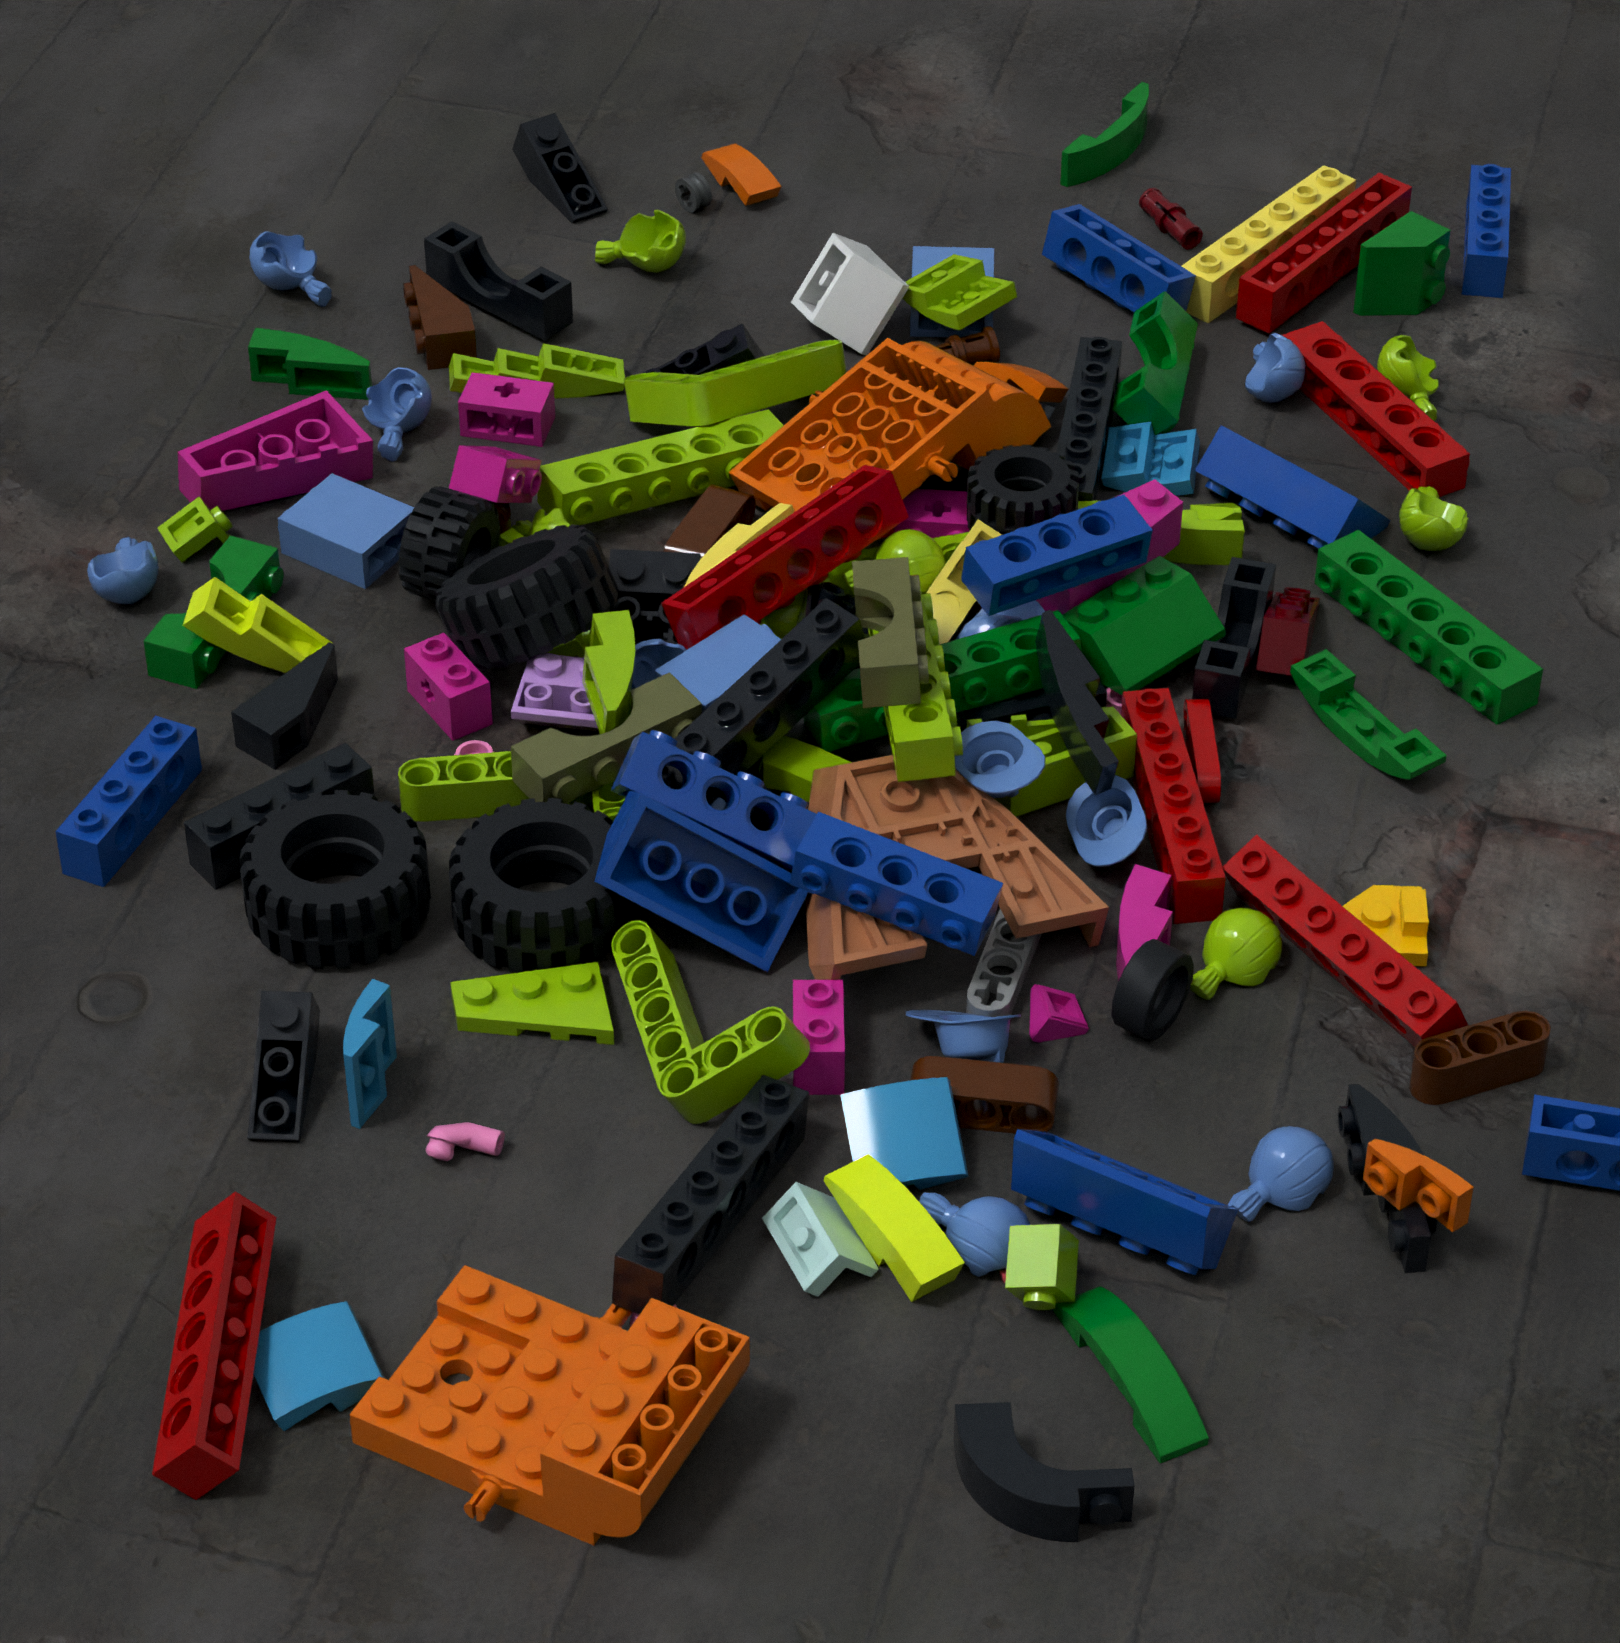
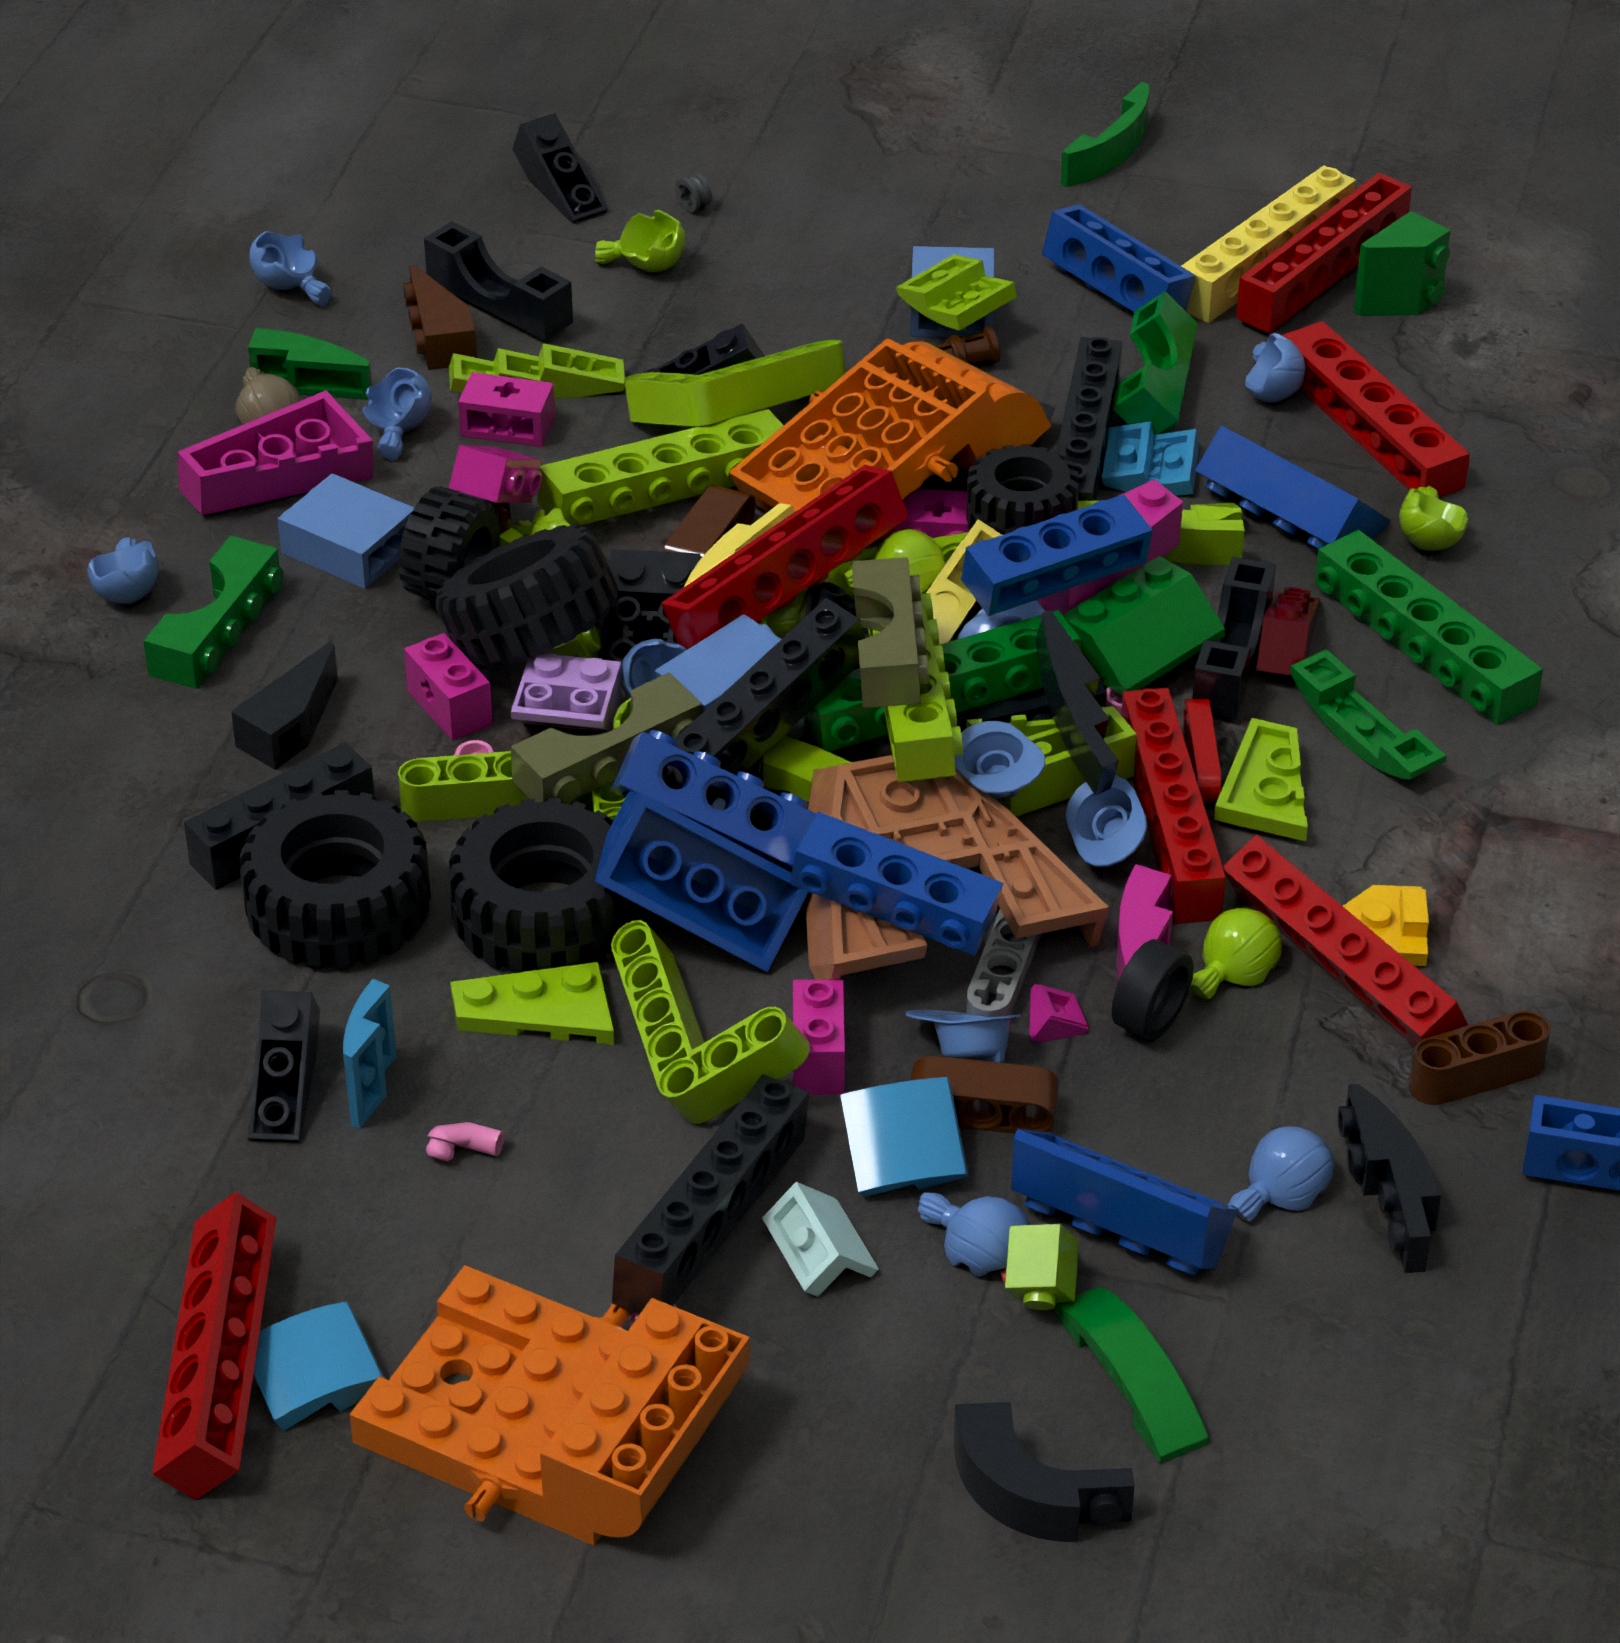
blue brick [55,716,202,887] -> none
lime bracket [157,497,233,562] -> none
neon yellow slope [182,577,332,673] -> none
lime slope [582,610,635,734] -> none
orange slope [701,144,782,206] -> none
white slope [791,233,910,355] -> none
neon yellow slope [823,1154,965,1302] -> none
orange slope [974,362,1069,403] -> none
dark red pin [1139,188,1203,250] -> none
orange slope [1363,1139,1474,1233] -> none
lime hair [1377,335,1439,421] -> none
blue brick [1462,164,1511,298] -> none
none -> dark tan hair [235,367,302,425]
none -> lime wing [1214,718,1308,841]

